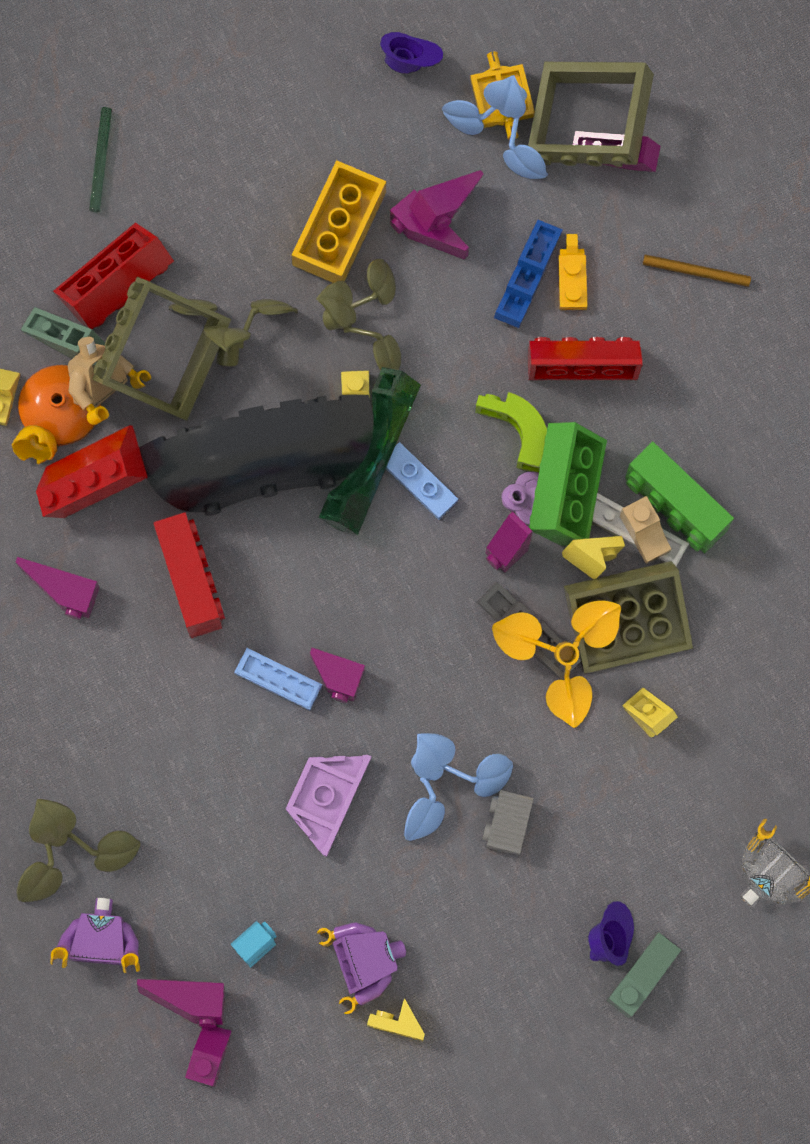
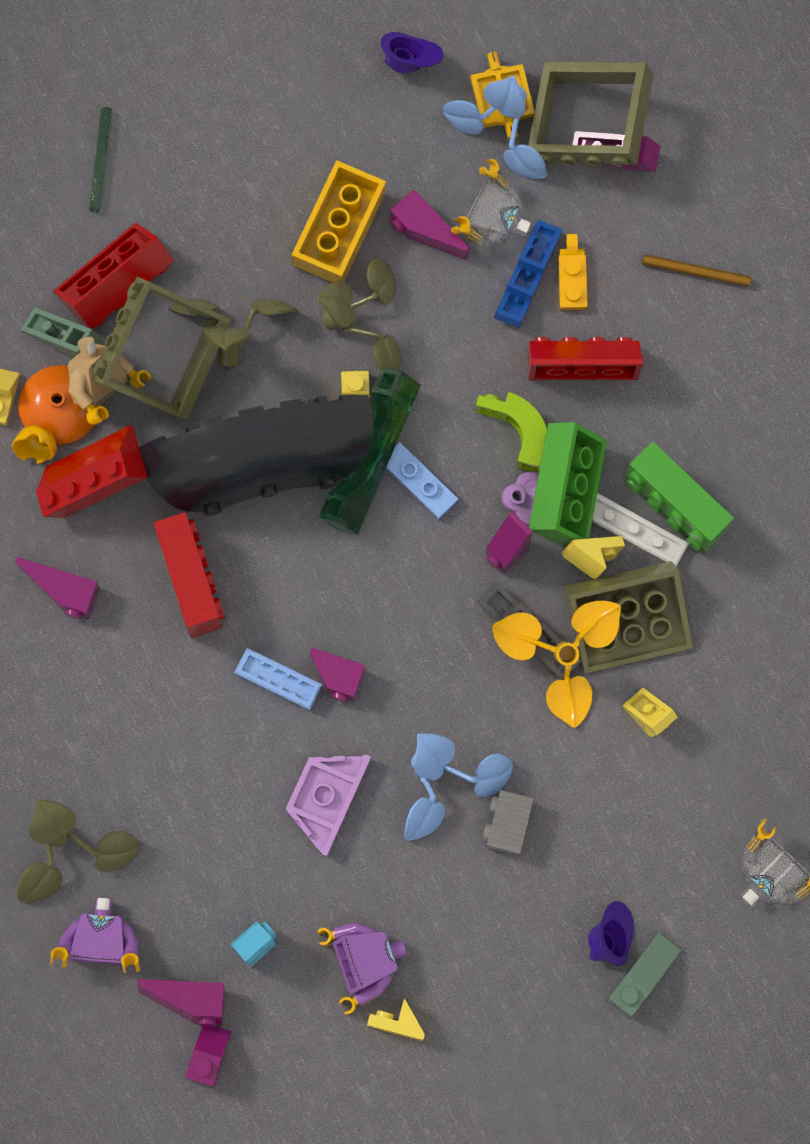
magenta slope [409,170,484,233] -> none
tan arch [619,496,672,564] -> none
none -> clear torso [451,159,532,246]

